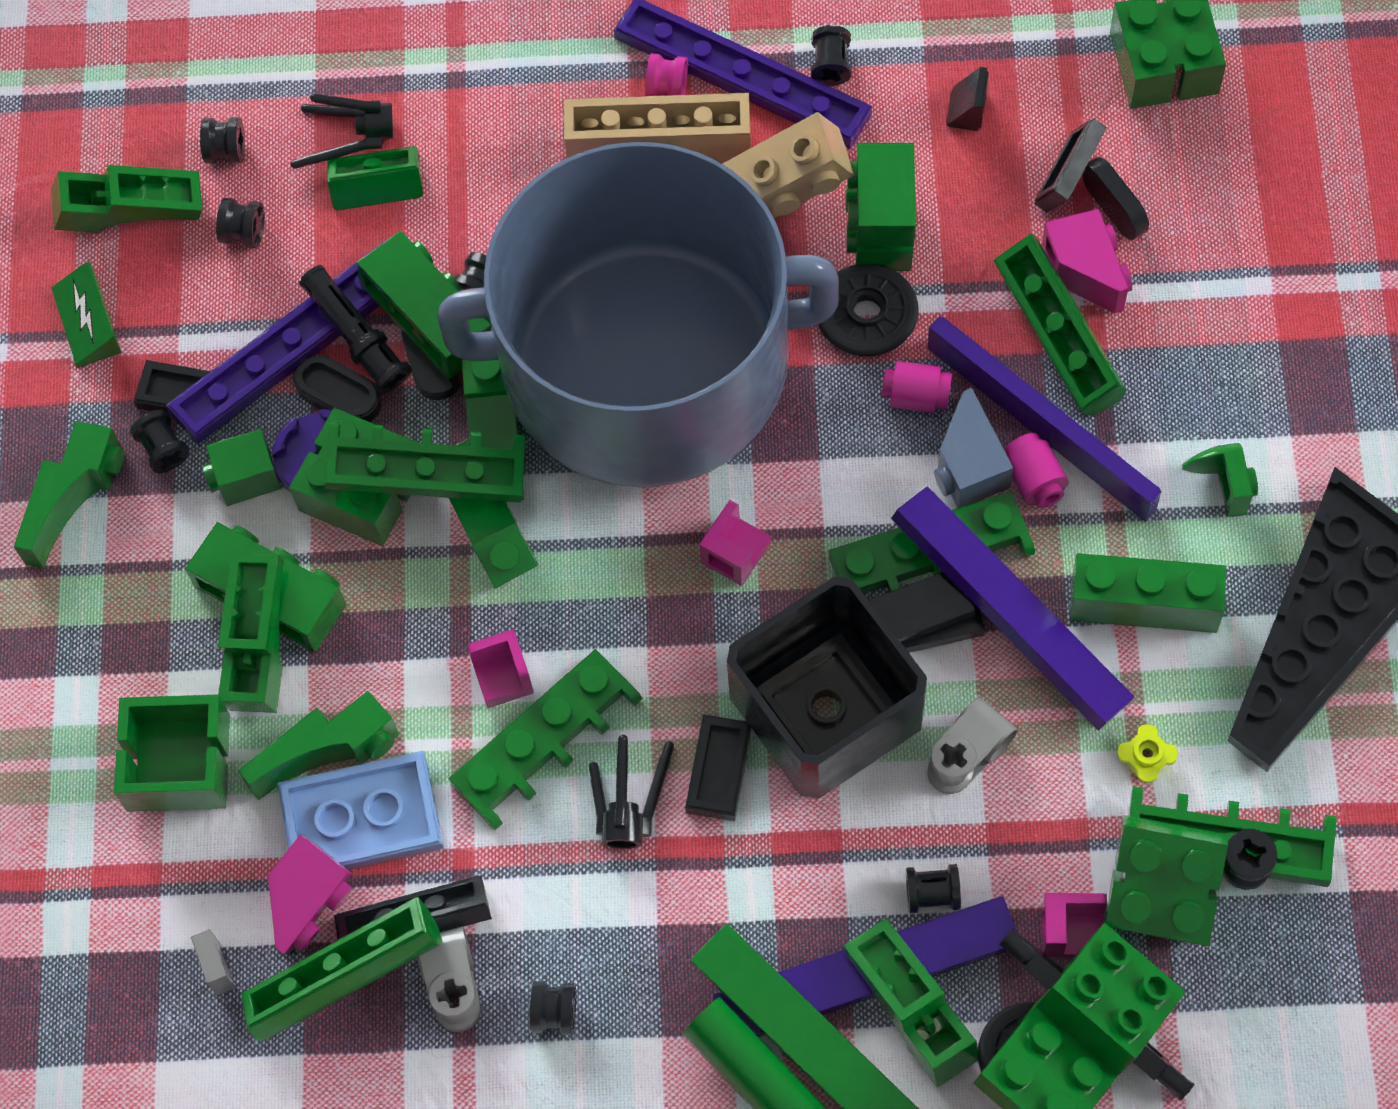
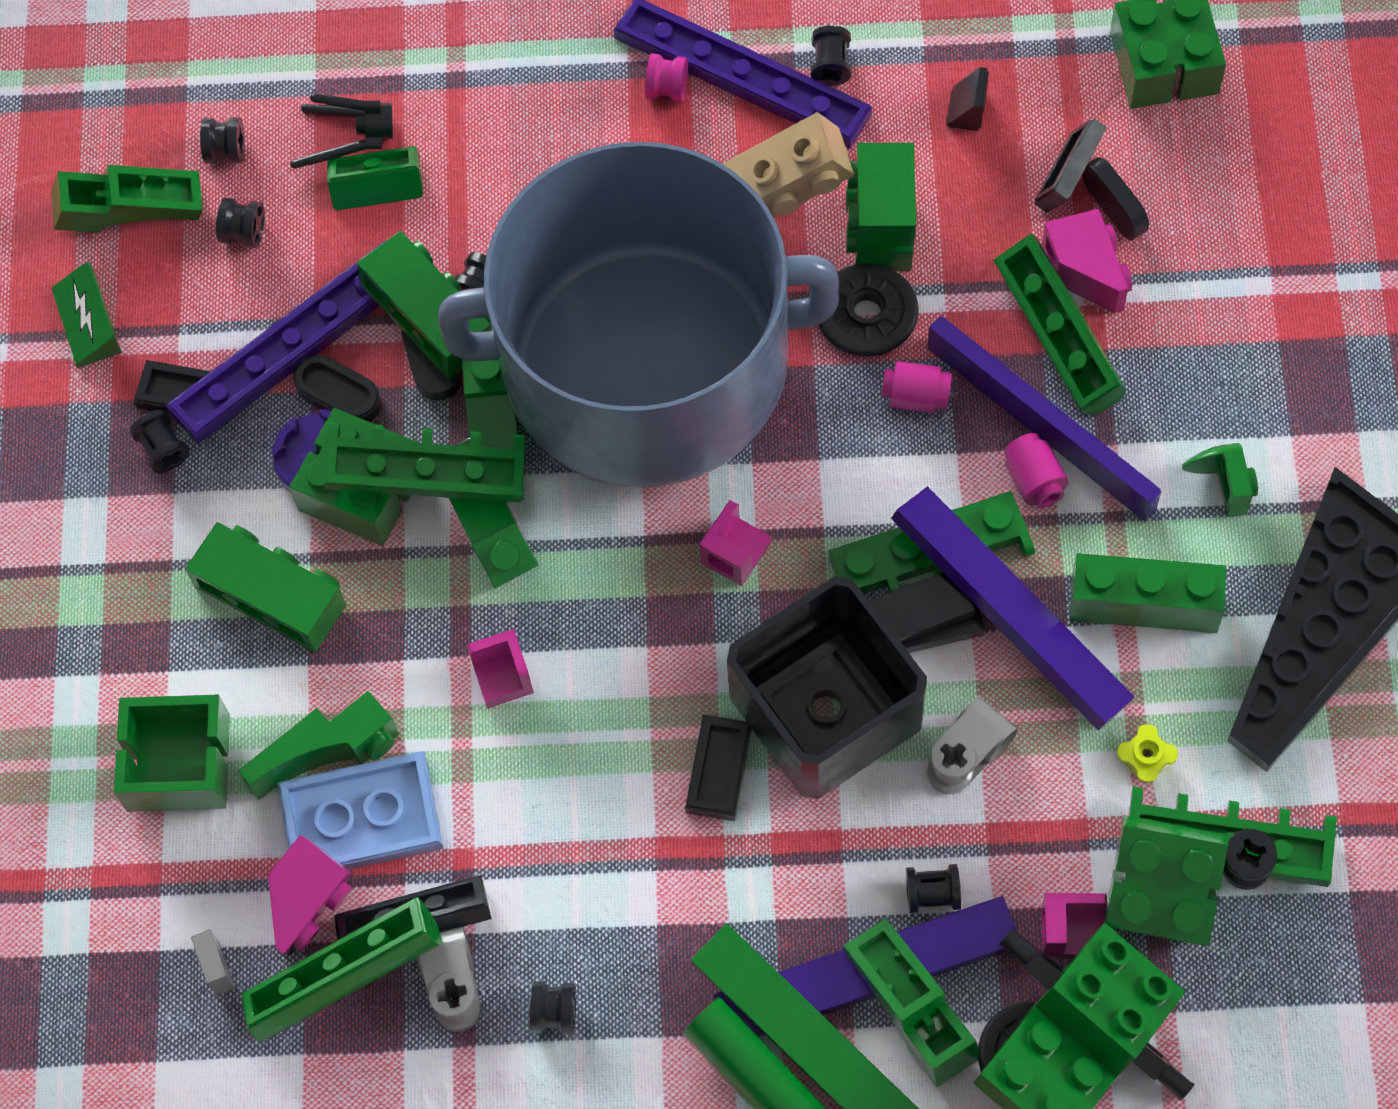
green slope [14,421,124,569] -> none
green brick [203,428,282,506] -> none
green slope [218,553,284,713] -> none
black pin [299,265,412,395] -> none
green hinge [448,649,643,830] -> none
tan brick [564,93,751,162] -> none
black plant [589,734,674,849] -> none
sand blue slope [934,388,1013,508] -> none

